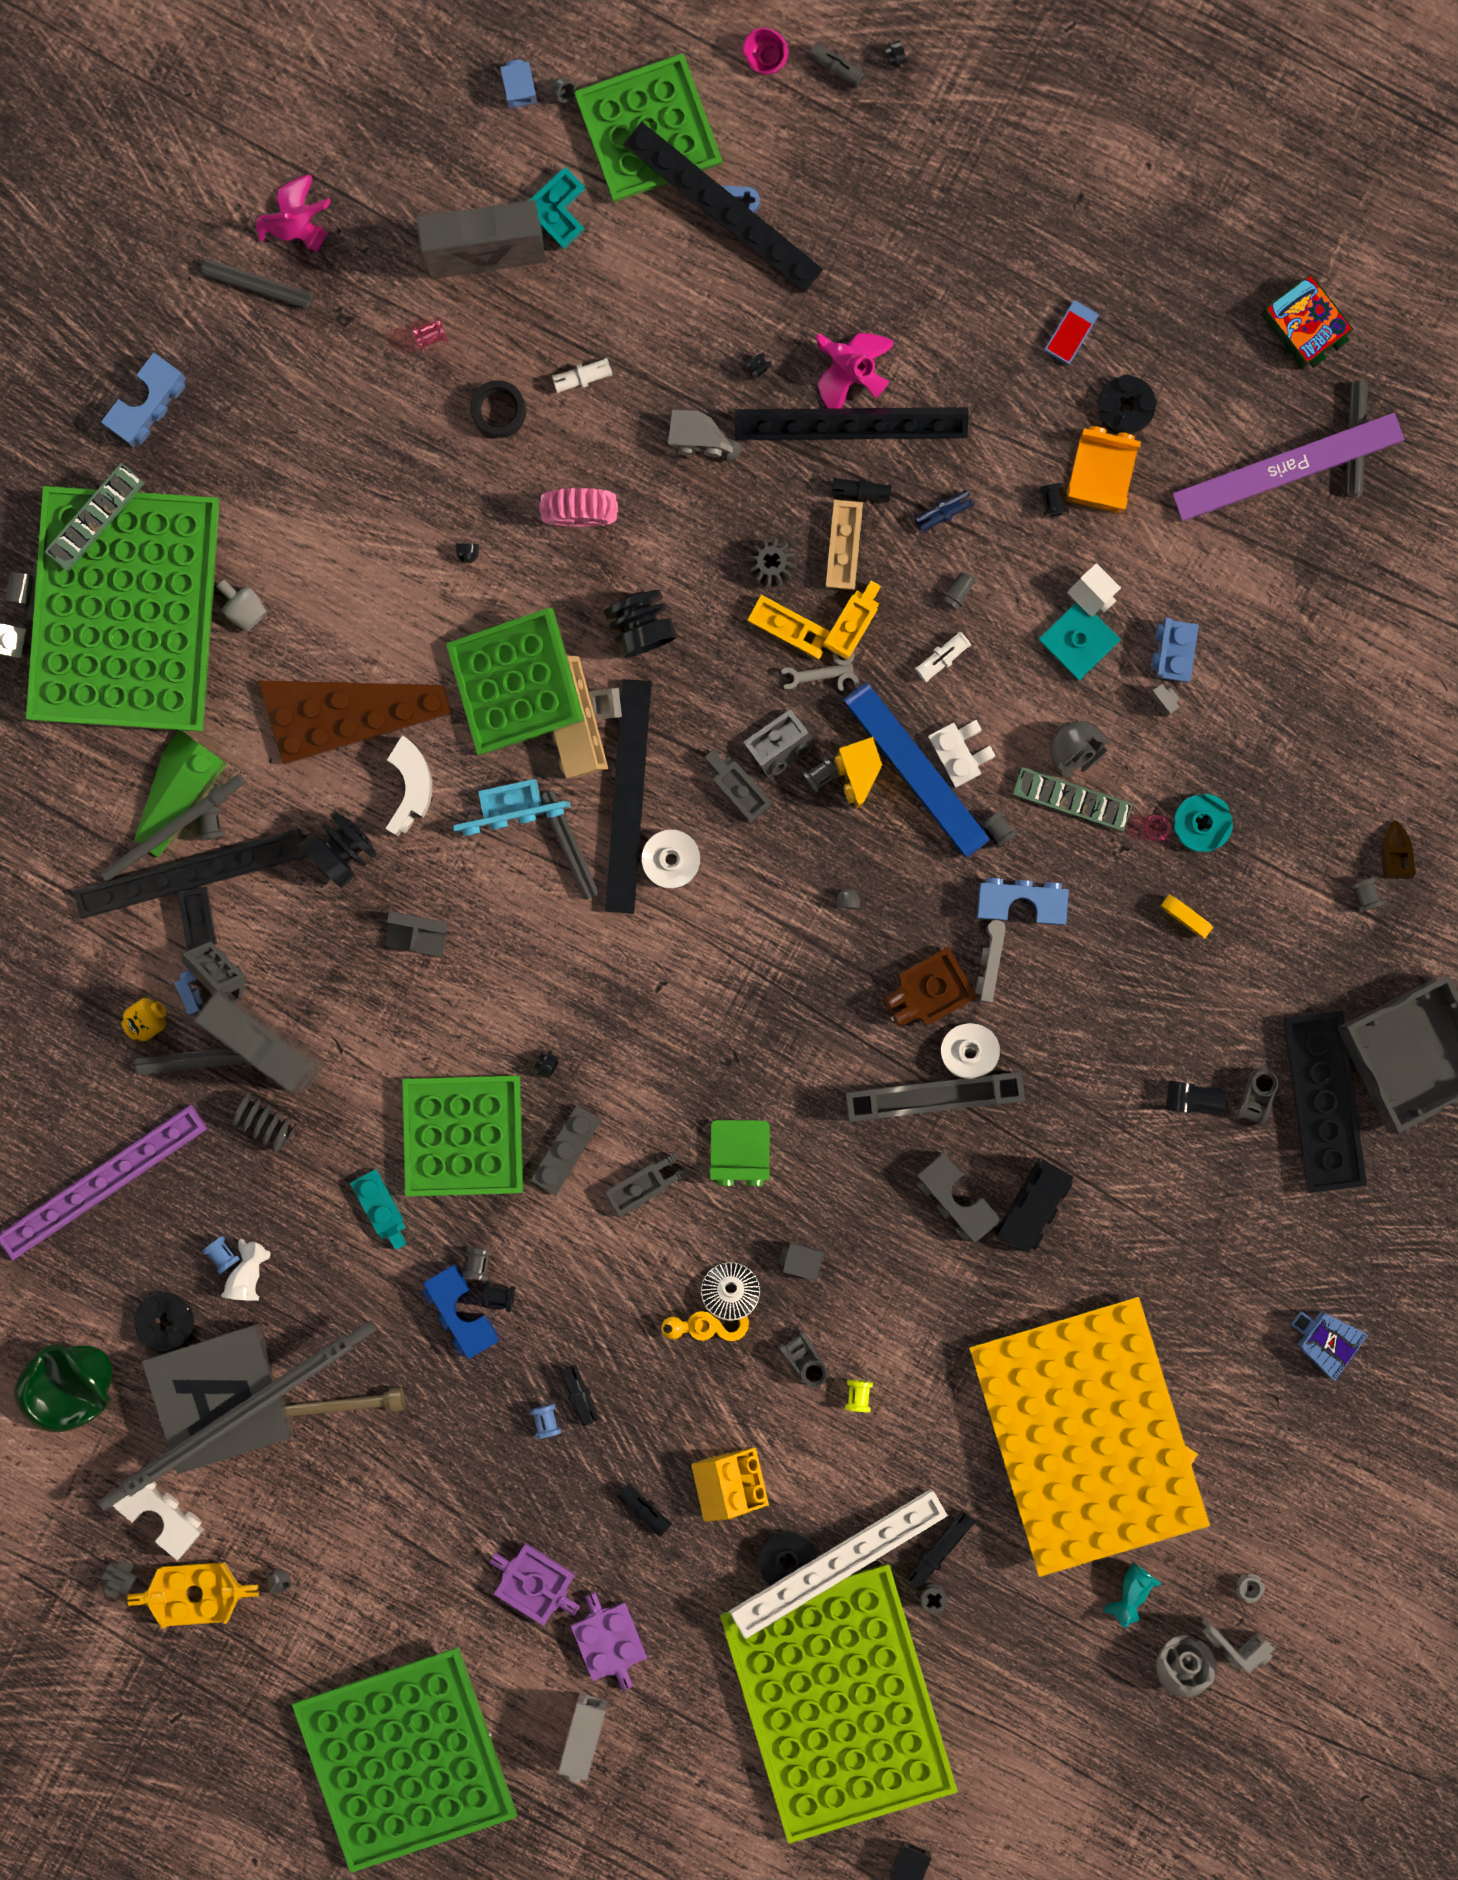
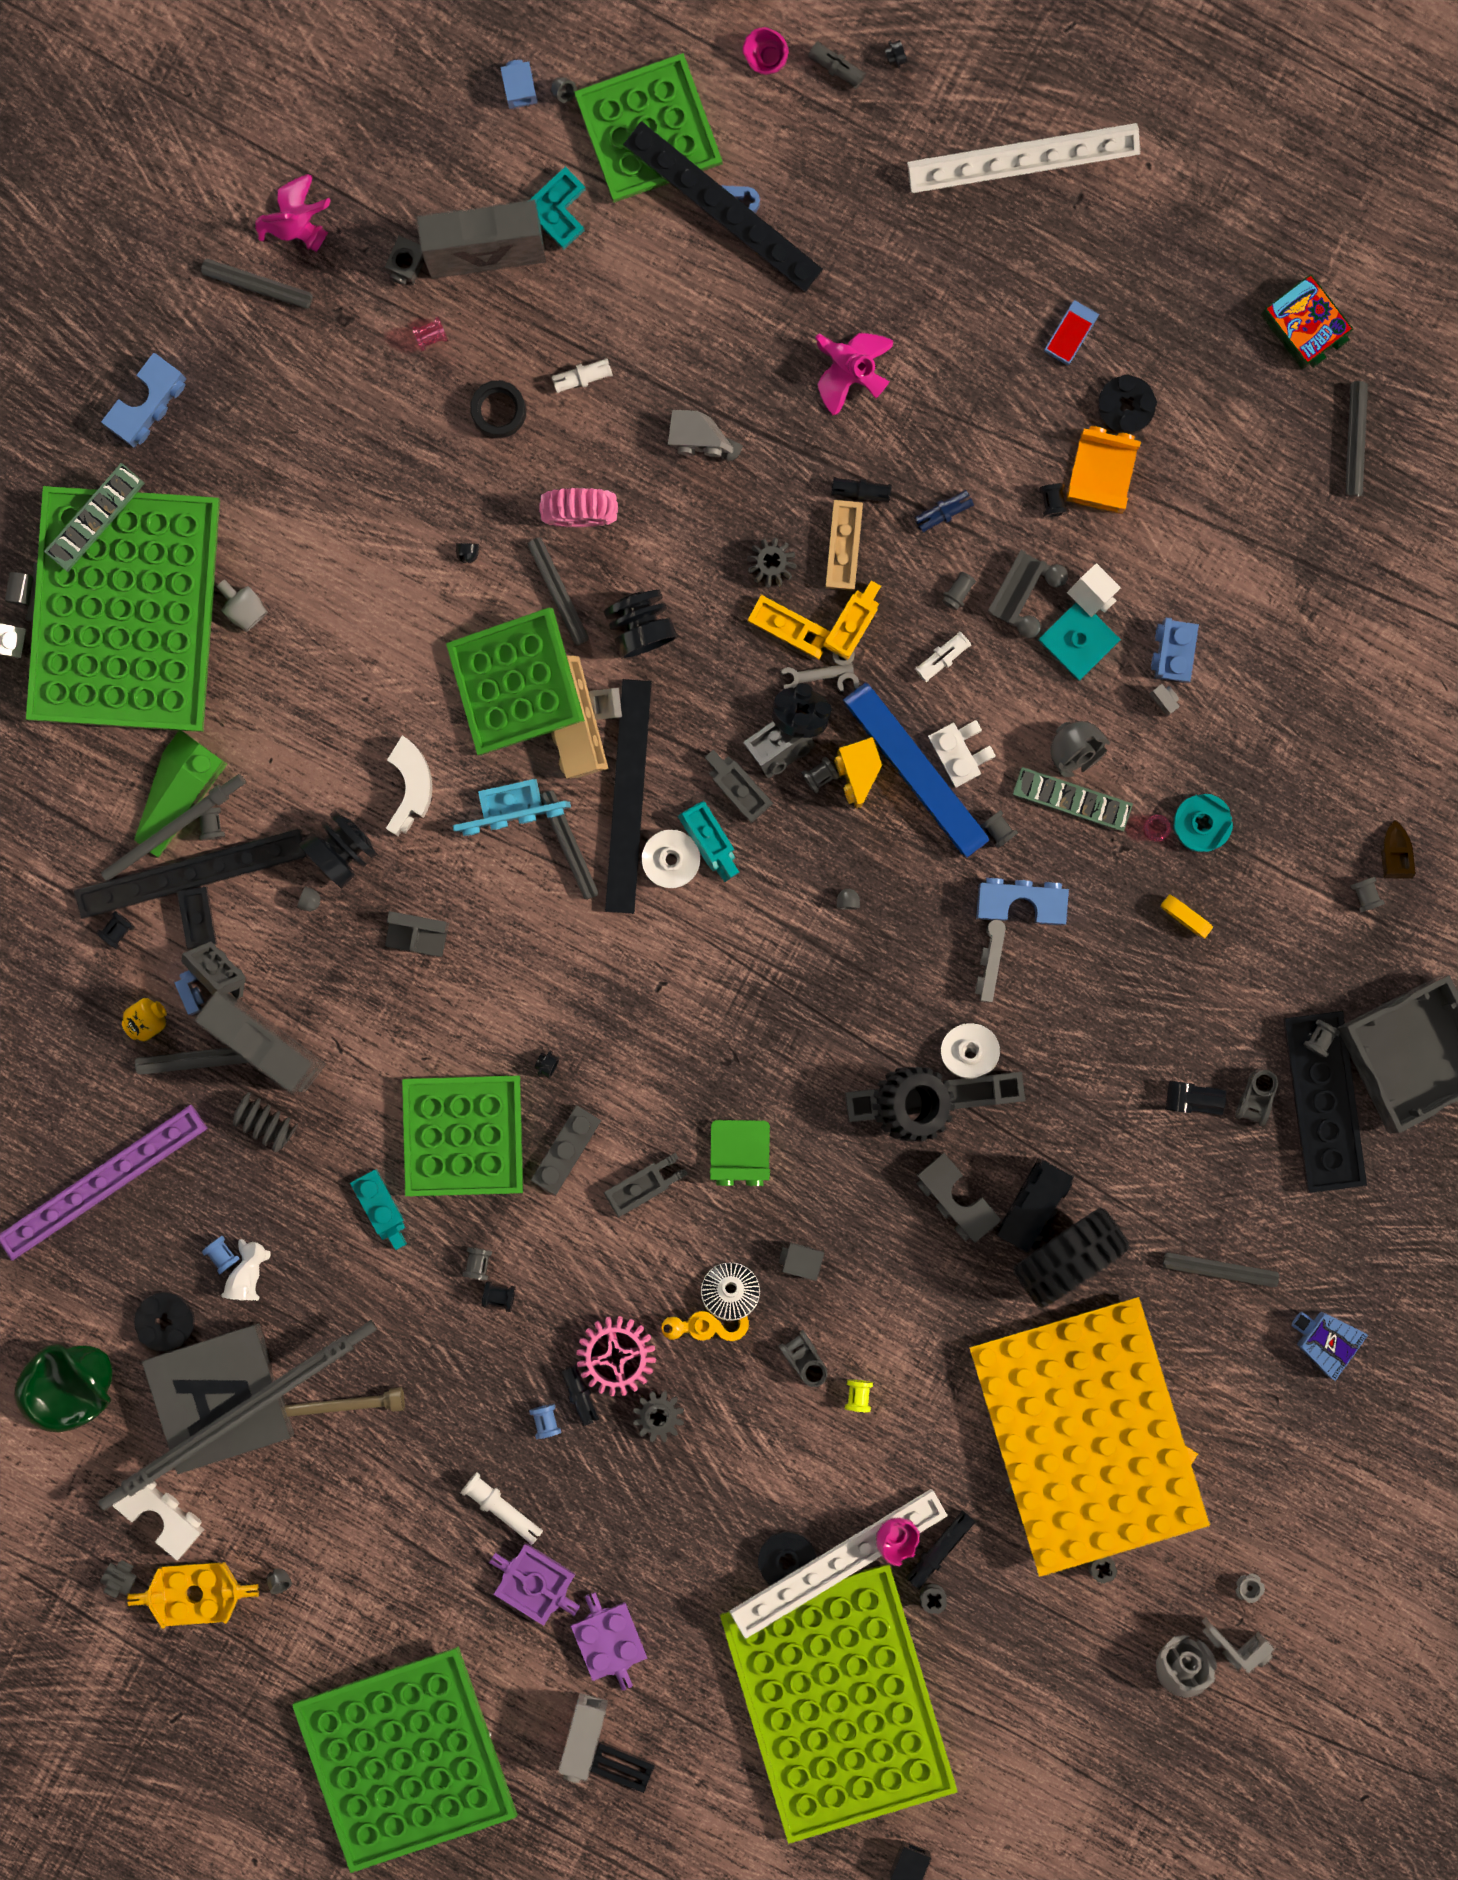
reddish brown wing [258,680,452,765] -> none
blue arch [422,1264,501,1359] -> none
black pin [616,1483,672,1537] -> none
yellow slope [691,1447,769,1522] -> none
black plate [735,407,969,440] -> none
black bush [743,352,772,380] -> none
reddish brown plate [883,946,977,1027] -> none
teal animal [1104,1562,1161,1628] -> none
medium lavender tile [1172,412,1405,522] -> none
none -> black bush [96,911,135,950]
none -> dark grey hinge [297,886,320,911]
none -> dark grey brick [385,236,425,286]
none -> white pin [460,1472,543,1545]
none -> dark grey axle [528,537,589,646]
none -> bright pink gear [576,1316,656,1396]
none -> black tile [590,1742,655,1793]
none -> dark grey gear [633,1390,684,1442]
none -> teal hinge [677,801,739,882]
none -> black plate [772,683,832,738]
none -> black tyre [873,1067,955,1142]
none -> dark pink hair [876,1517,920,1566]
none -> white plate [907,123,1140,193]
none -> dark grey gear [987,549,1068,639]
none -> black tyre [1013,1207,1129,1309]
none -> dark grey bush [1088,1556,1117,1584]
none -> dark grey axle [1163,1252,1279,1288]
none -> dark grey bush [1303,1020,1341,1058]

